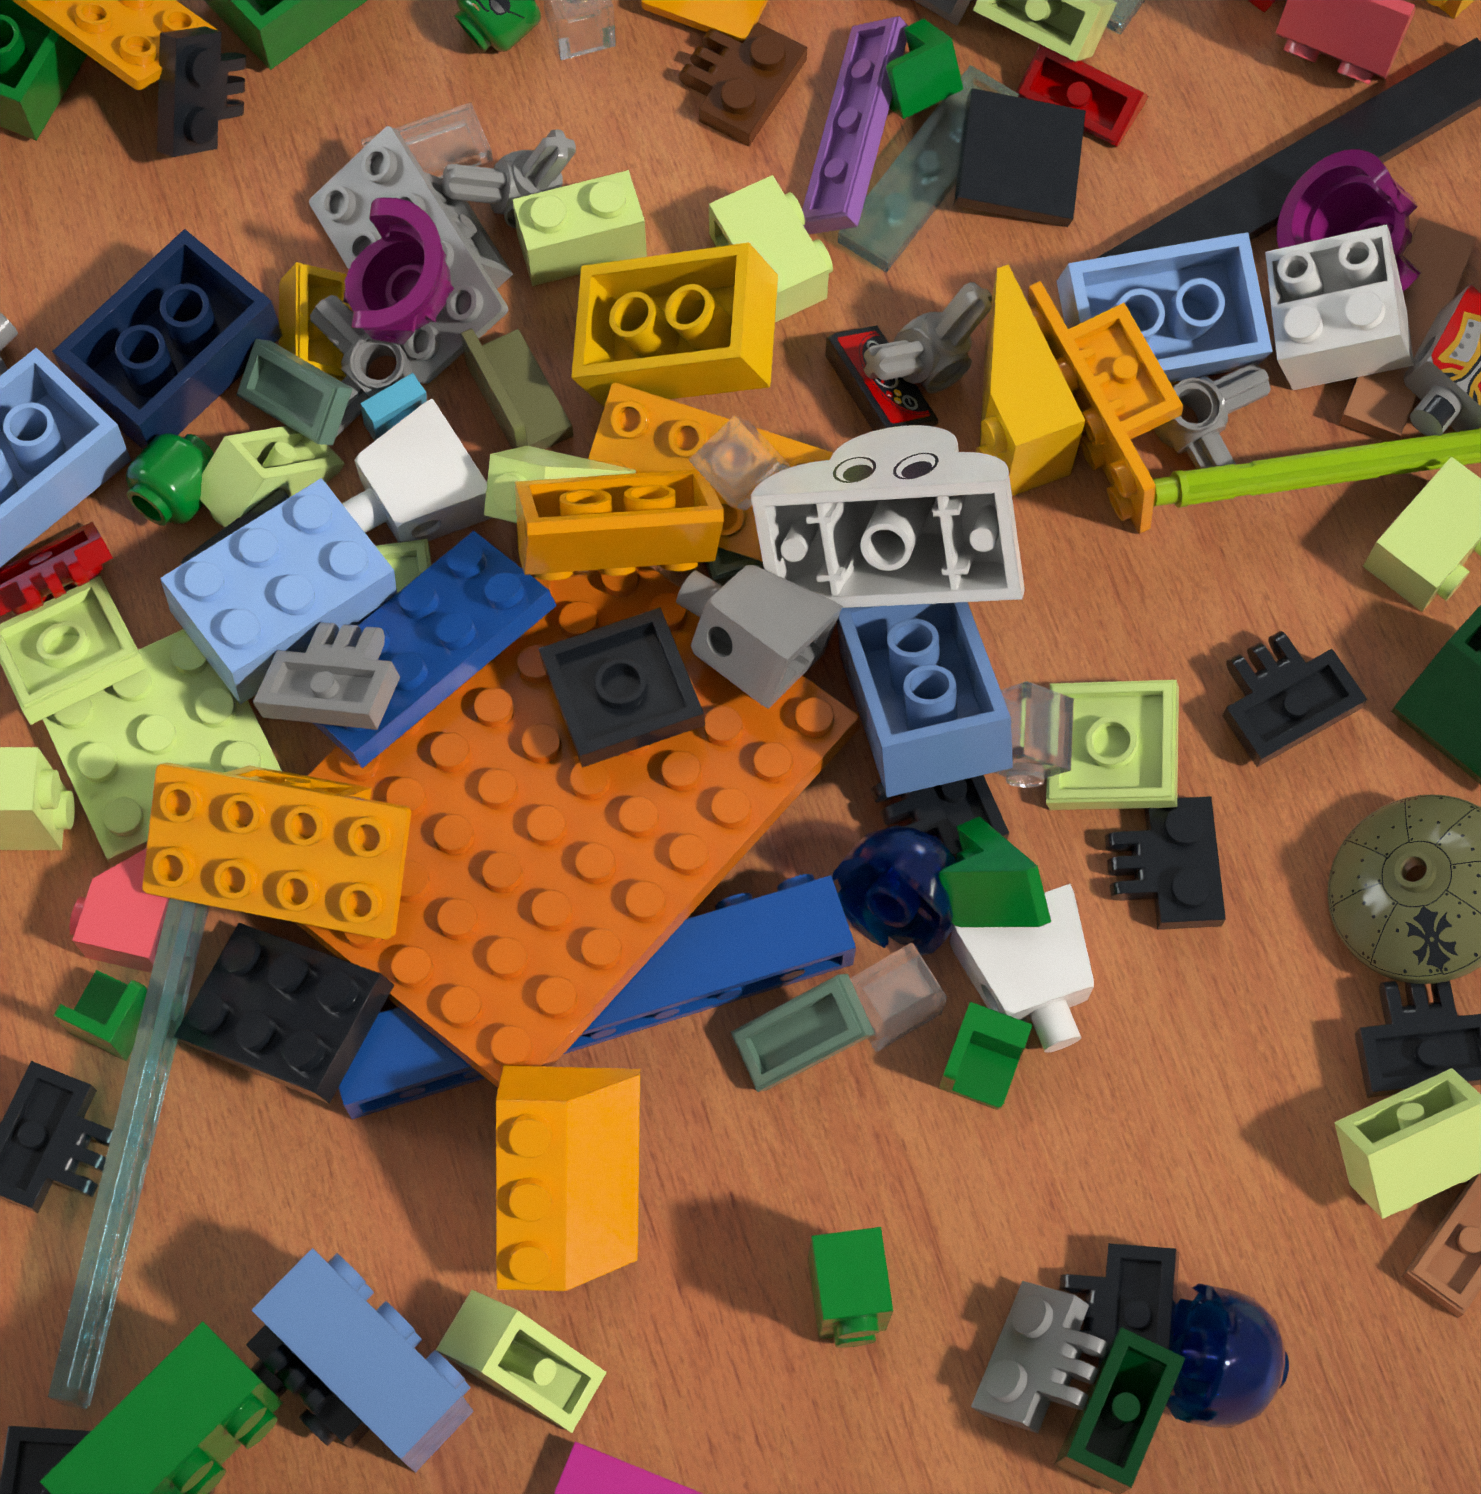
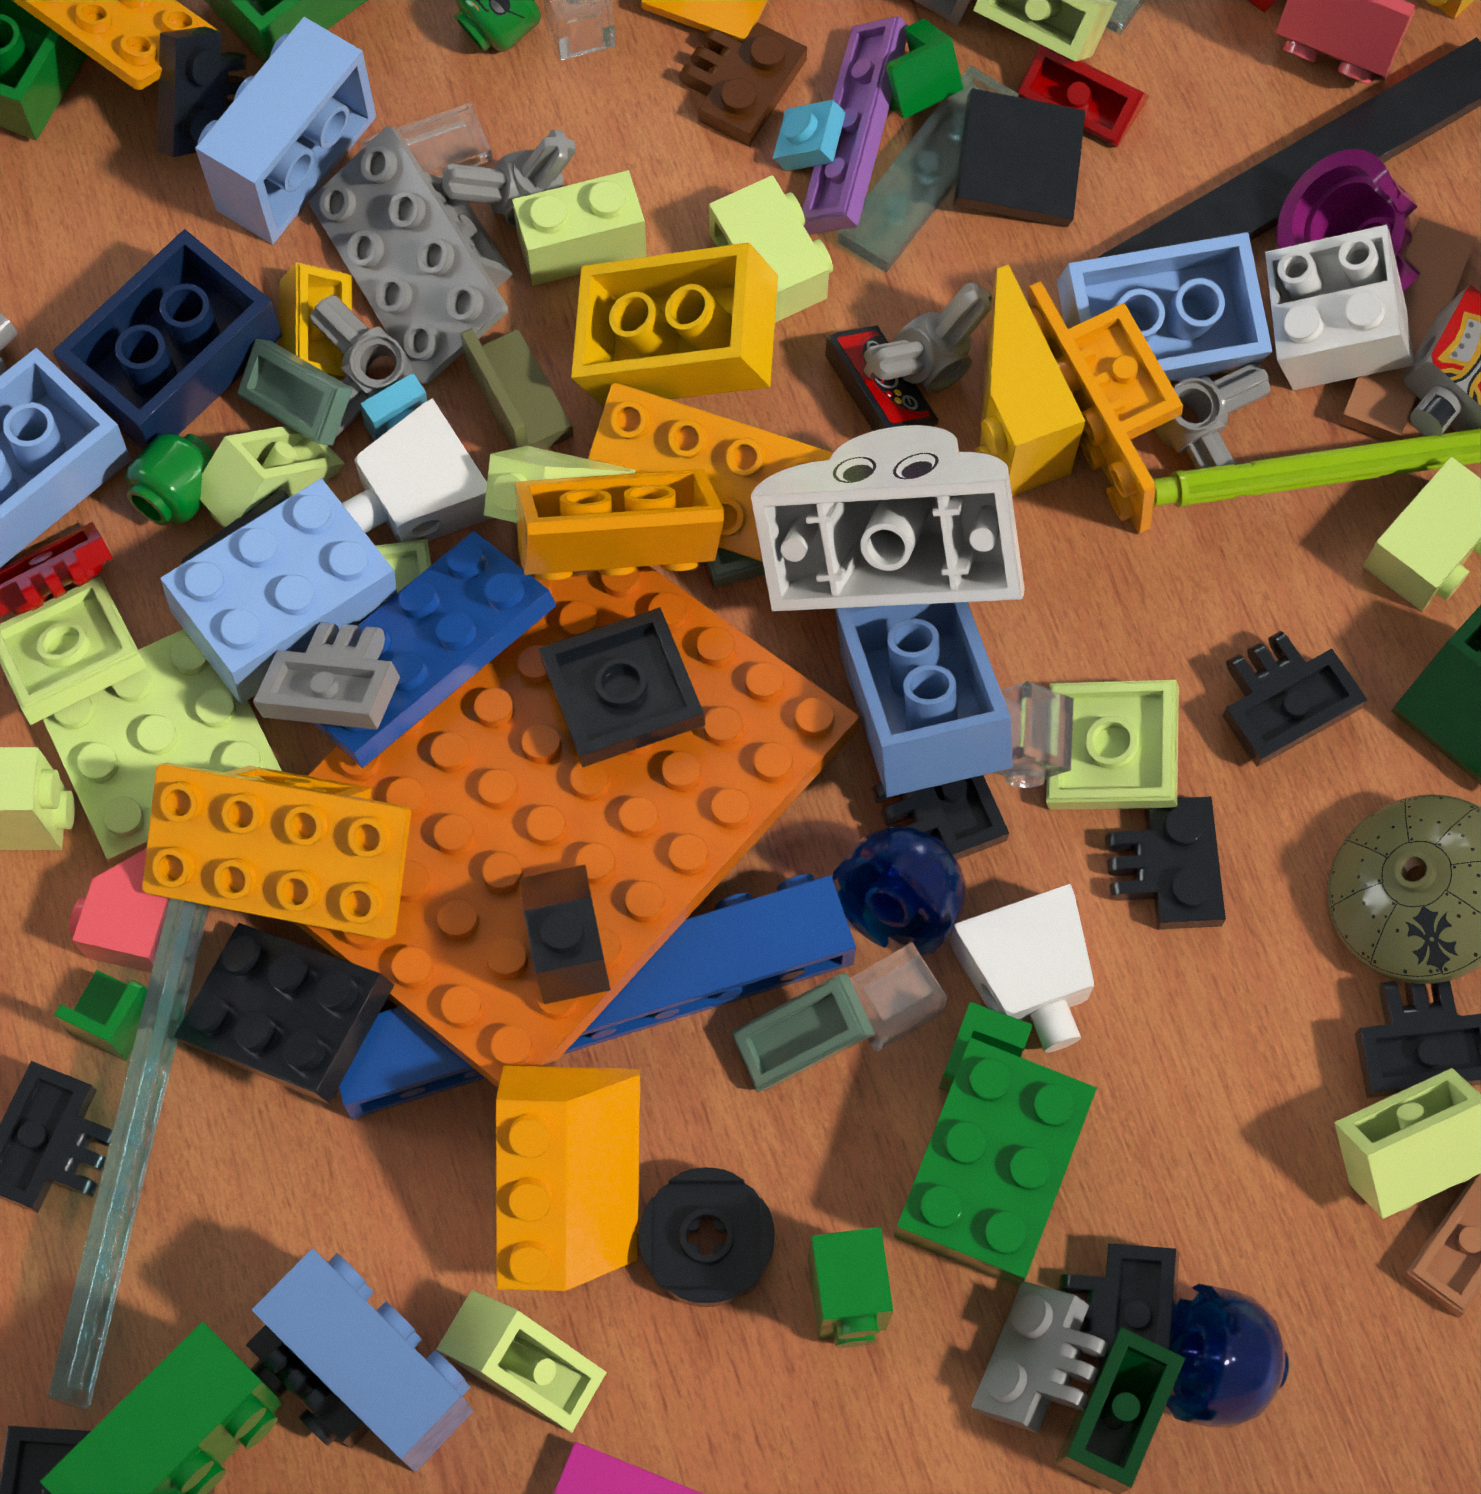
magenta helmet [343,198,454,345] -> none
light grey torso [676,565,843,709] -> none
clear brick [689,415,791,510] -> none
green slope [939,816,1051,927] -> none
none -> light blue brick [195,17,377,245]
none -> black slope [520,865,611,1004]
none -> black plate [639,1167,775,1307]
none -> medium azure plate [773,100,846,171]
none -> green brick [894,1037,1097,1287]

